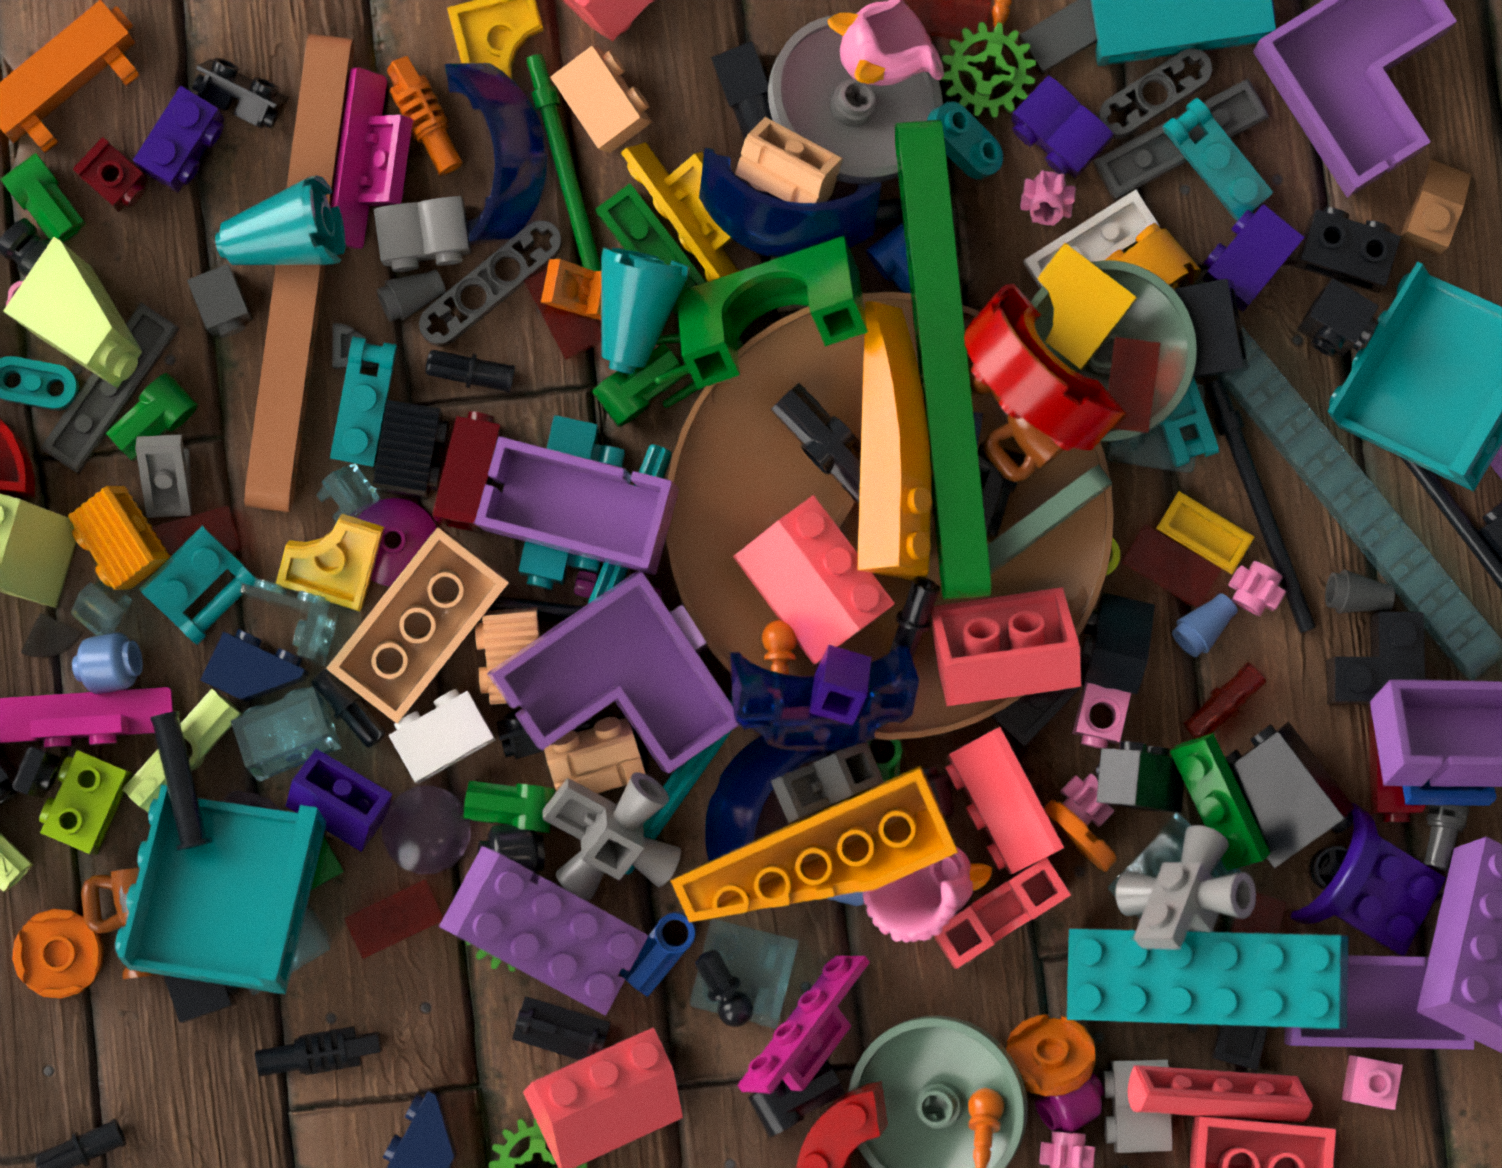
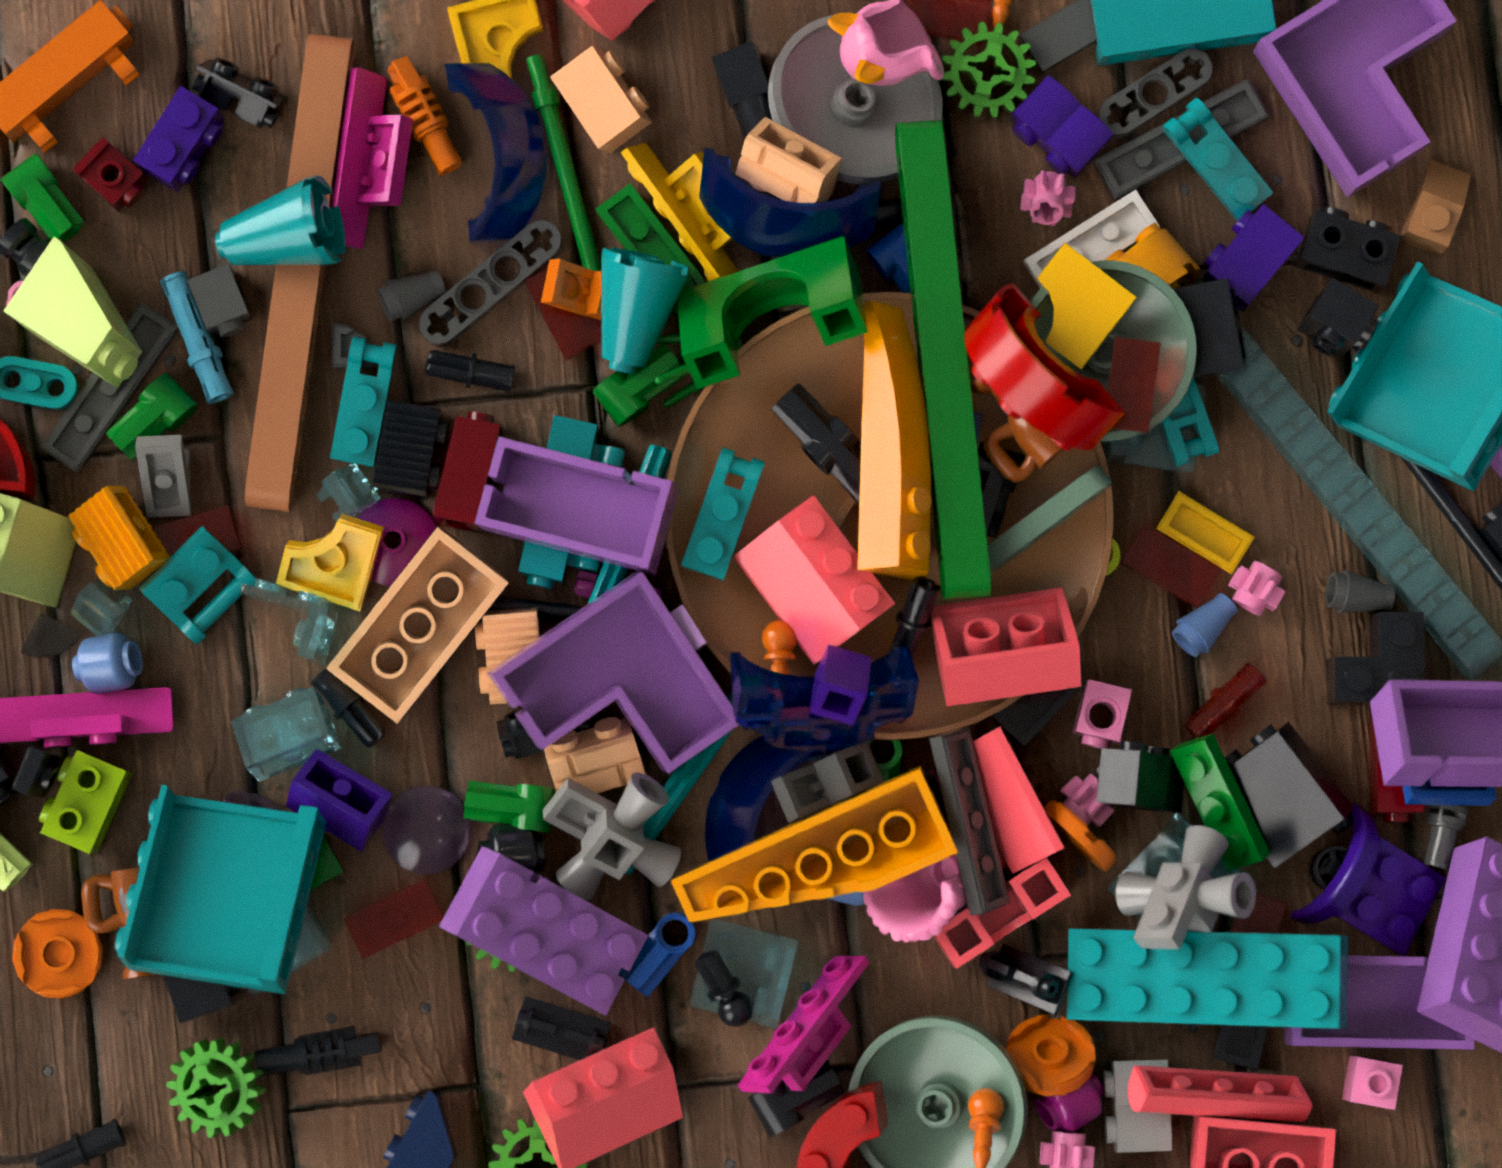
yellowish green piece [122,688,242,813] -> none
black pin [150,711,212,851] -> none
dark blue slope [200,629,309,702] -> none
light grey brick [374,196,472,272] -> none
white brick [389,689,496,784] -> none
teal plate [927,102,1003,179] -> none
black brick [1080,592,1155,694] -> none
black bar [1206,379,1316,633] -> none
none -> medium azure pin [160,271,234,404]
none -> bright green gear [166,1037,266,1138]
none -> teal plate [681,447,765,581]
none -> dark grey tile [929,727,1010,915]
none -> black hinge [979,944,1073,1015]

